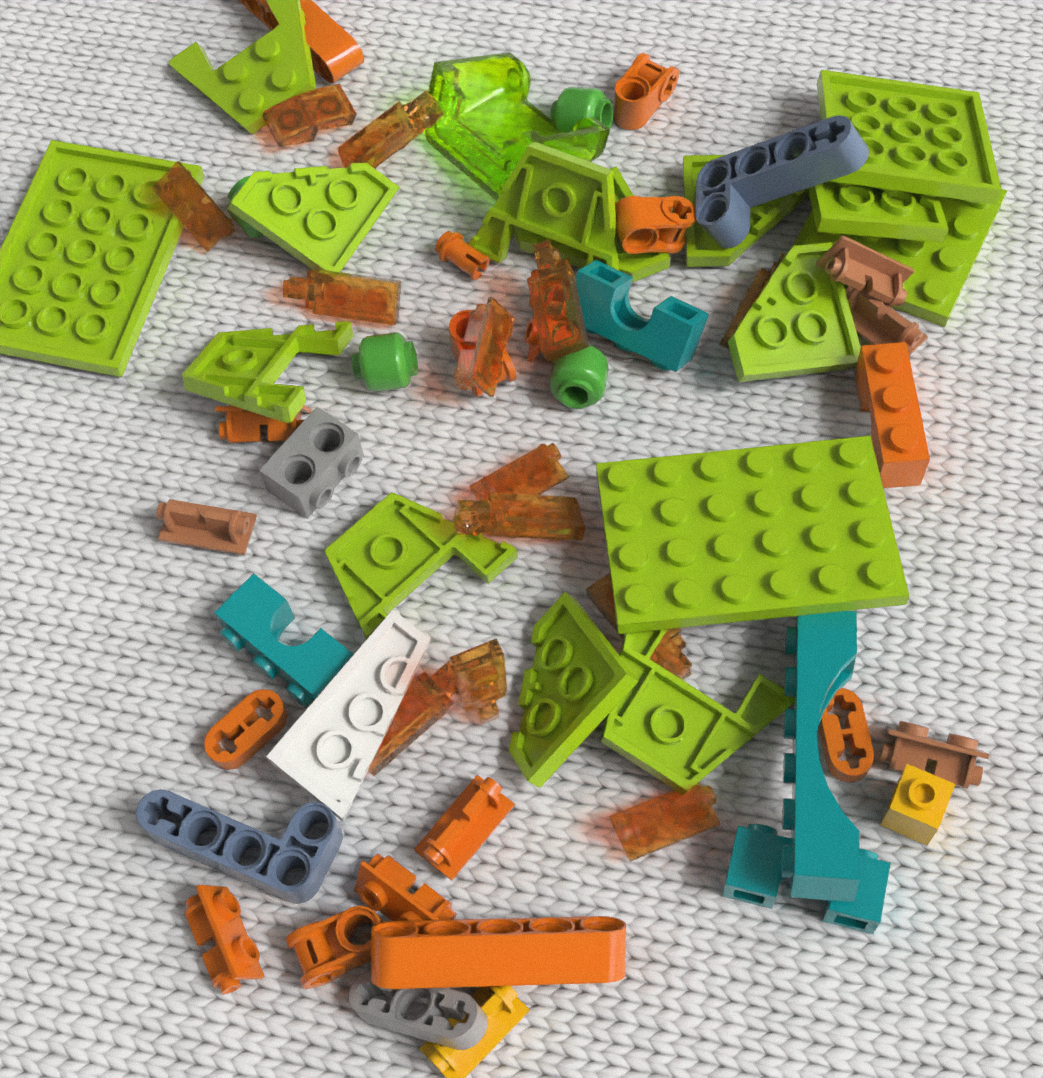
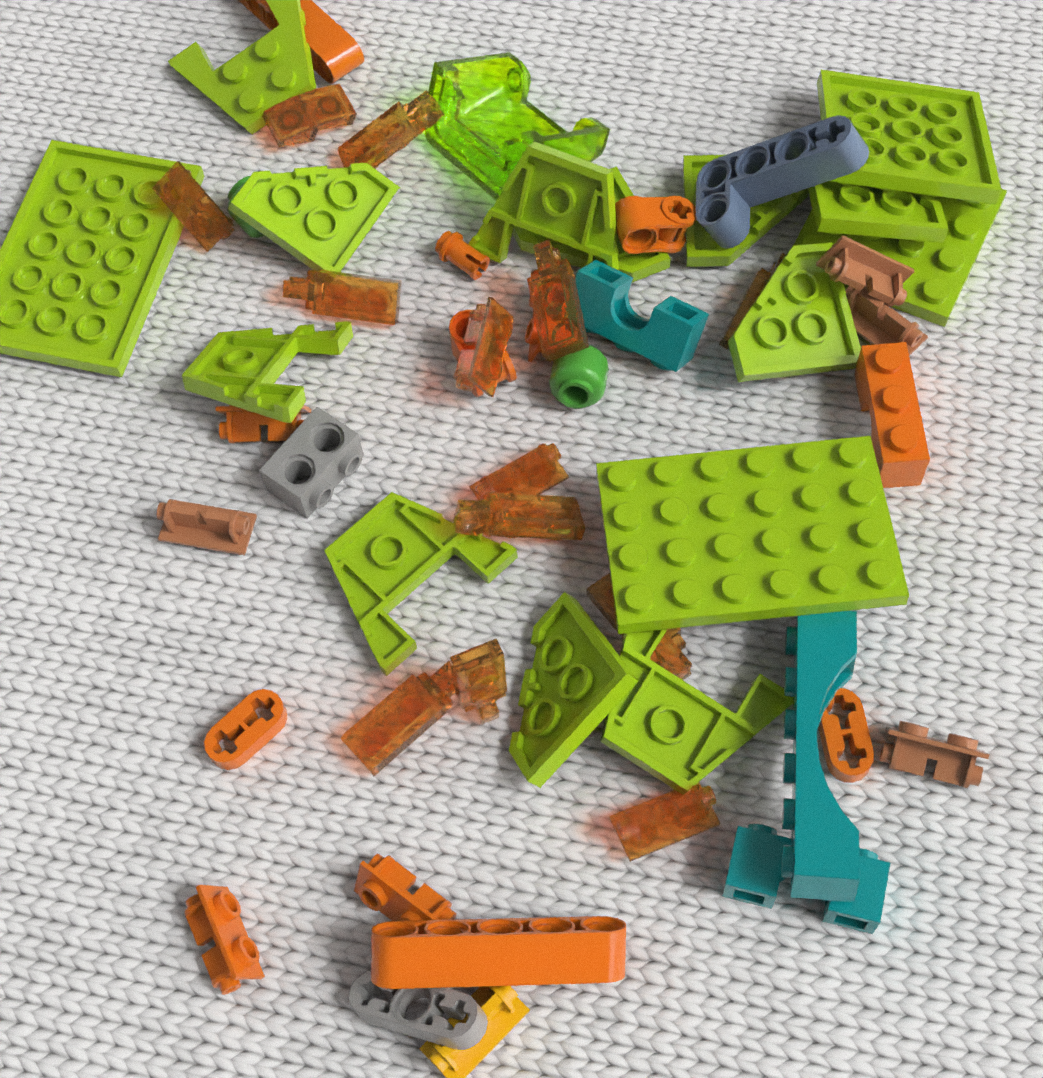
sand blue beam [136,789,343,904] -> none
teal arch [214,573,354,708] -> none
white wing [266,610,430,822] -> none
orange piece [285,905,383,989] -> none
bright green head [352,332,418,392] -> none
orange hinge [414,775,515,881] -> none
bright green head [550,87,613,142] -> none
orange piece [613,52,679,130] -> none
yellow brick [880,764,955,846] -> none

